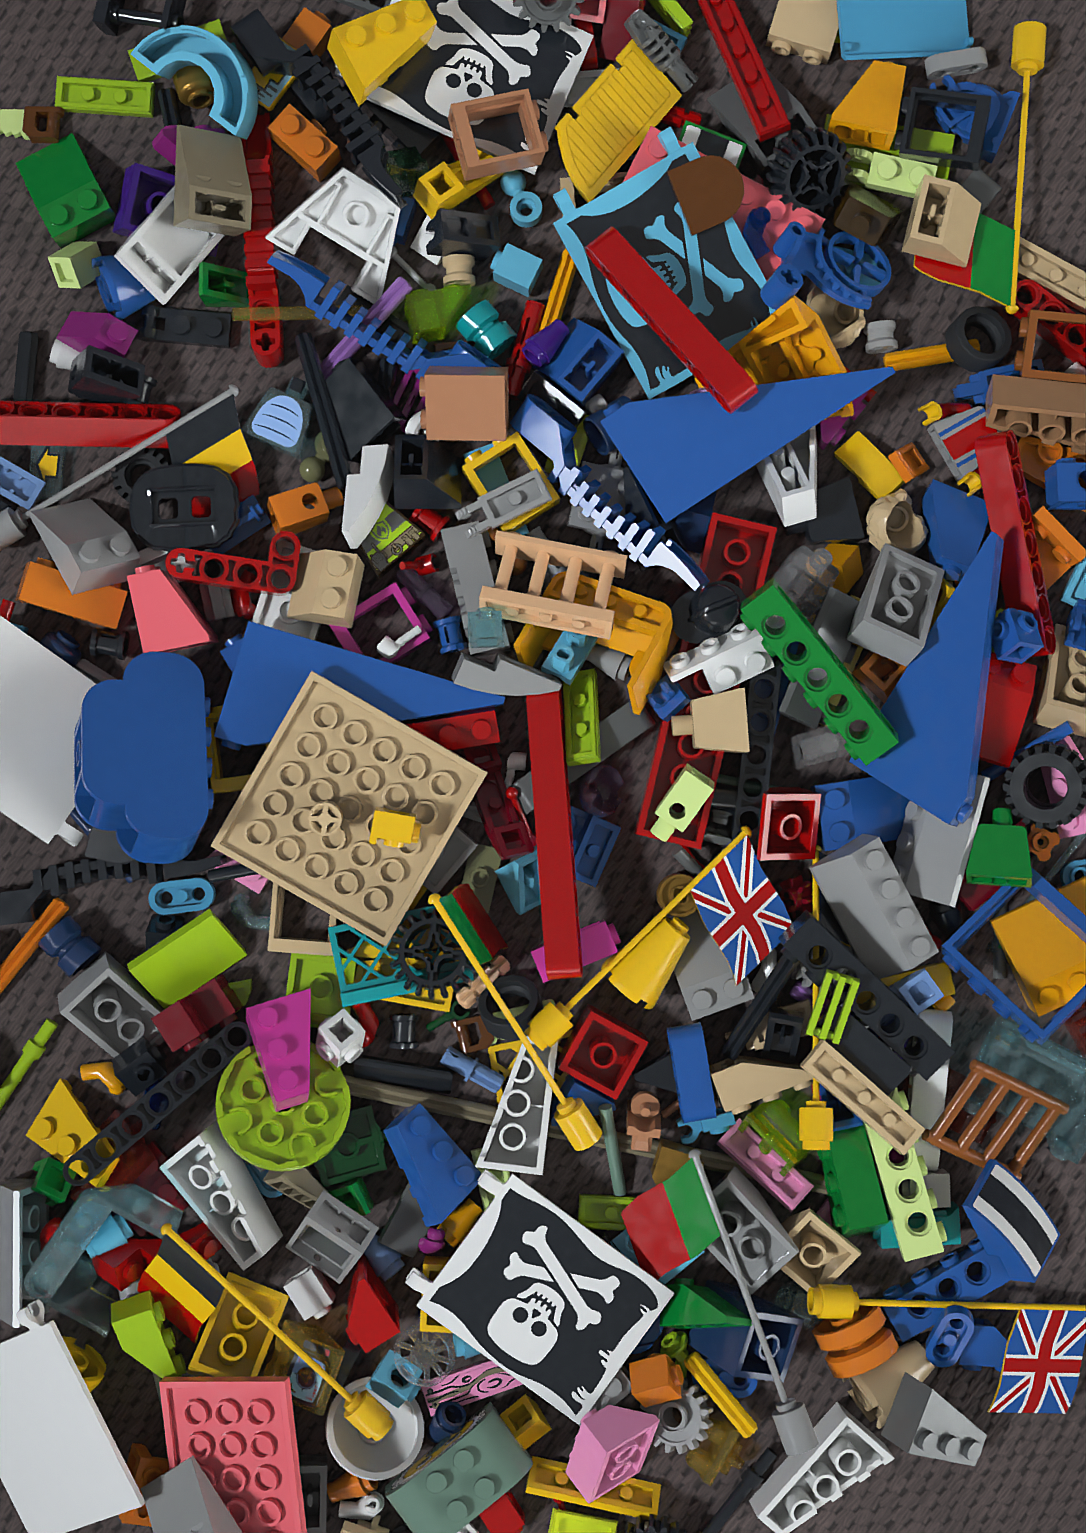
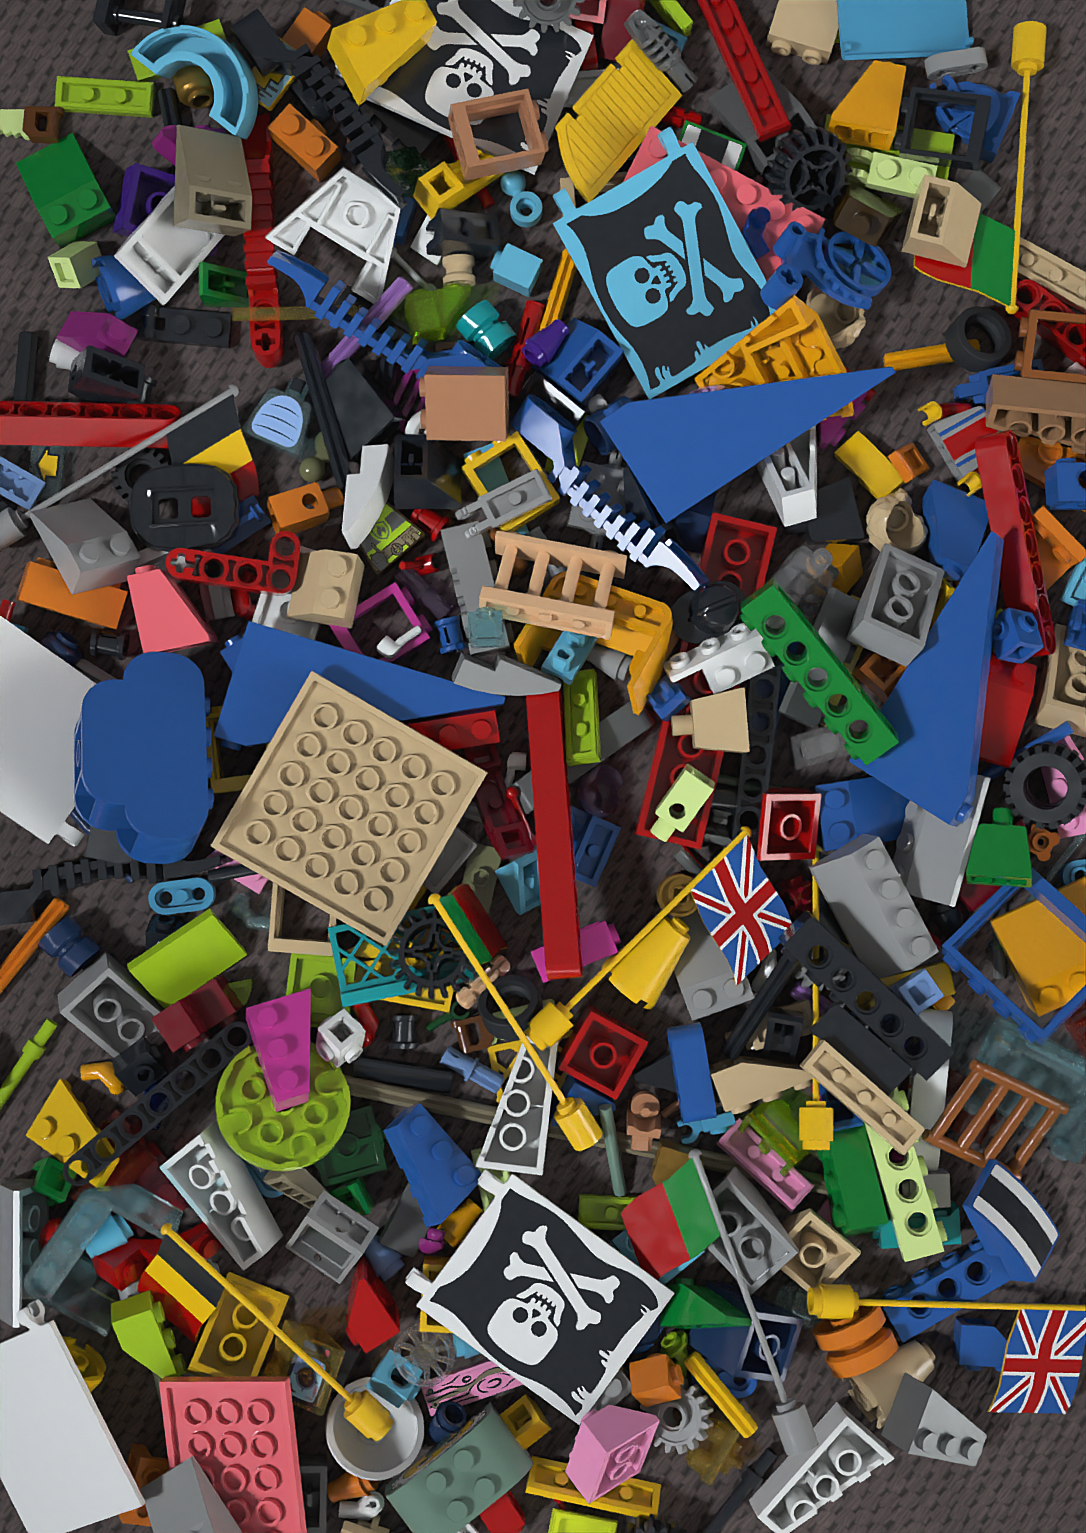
white brick [283,1265,336,1321] -> none
tan wheel [308,800,344,836] -> none
yellow brick [369,807,422,848] -> none
red beam [584,226,758,414] -> none
reddish brown tile [666,155,744,236] -> none
lime tile [806,969,860,1045] -> none
light grey wheel [863,320,898,354] -> none
blue plate [926,1305,974,1367] -> none

